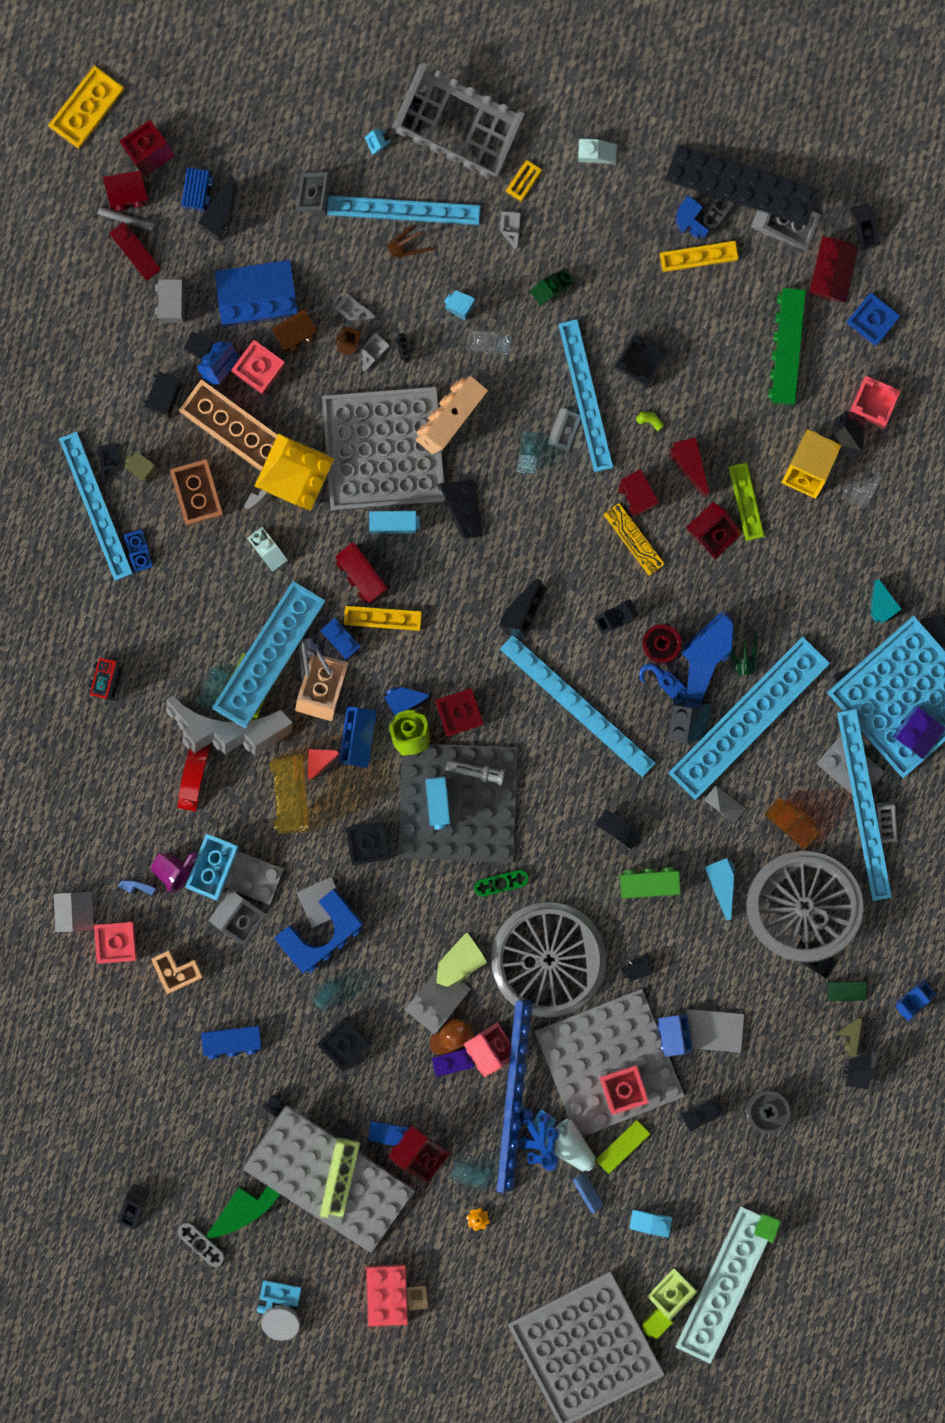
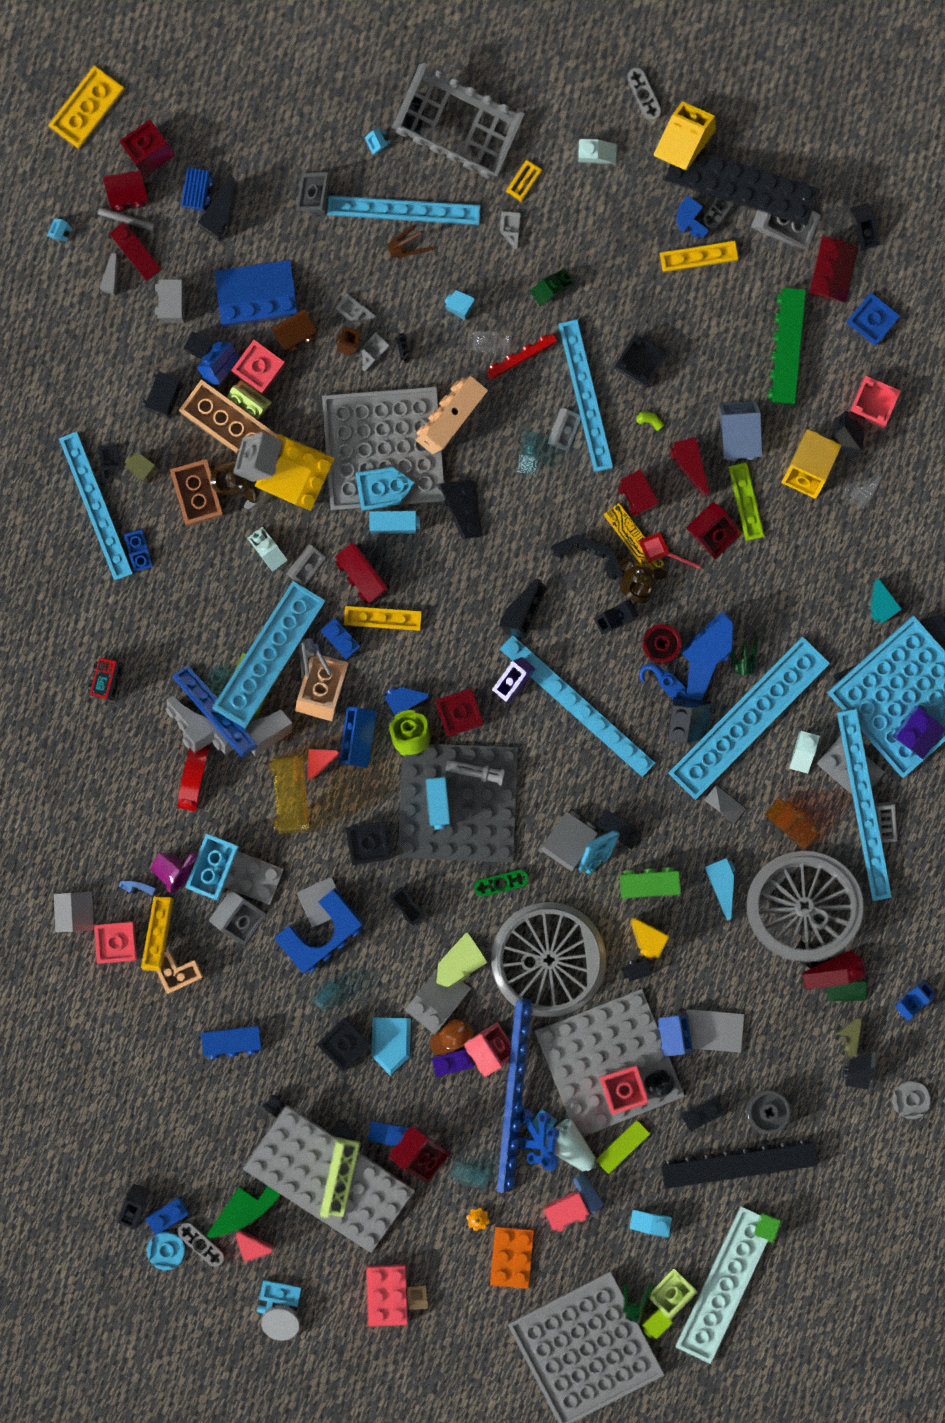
none -> medium azure tile [47,218,72,241]
none -> light grey slope [100,253,118,296]
none -> yellow tile [141,897,174,971]
none -> blue brick [145,1196,190,1236]
none -> medium azure tile [147,1232,185,1270]
none -> blue tile [173,665,257,757]
none -> dark brown piece [210,450,257,503]
none -> yellowish green bracket [227,380,272,420]
none -> light grey container [233,432,282,482]
none -> coral slope [236,1229,274,1262]
none -> light grey slope [286,544,326,587]
none -> medium azure tile [356,467,415,511]
none -> medium azure tile [372,1017,411,1075]
none -> black brick [390,887,425,926]
none -> red plate [487,334,557,381]
none -> orange plate [490,1227,534,1289]
none -> dark purple brick [492,657,536,702]
none -> light grey slope [540,811,598,871]
none -> coral container [543,1190,589,1232]
none -> black slope [550,535,623,580]
none -> medium azure tile [578,831,619,875]
none -> dark brown piece [617,558,668,604]
none -> dark green plant [622,1282,654,1323]
none -> light grey beam [627,68,661,121]
none -> yellow slope [630,918,669,959]
none -> piece [638,532,701,569]
none -> black hair [644,1069,675,1098]
none -> yellow slope [654,101,716,170]
none -> black brick [661,1139,818,1189]
none -> sand blue slope [719,401,762,461]
none -> light aqua slope [789,731,820,774]
none -> dark red slope [802,950,865,990]
none -> light grey tile [892,1081,931,1119]

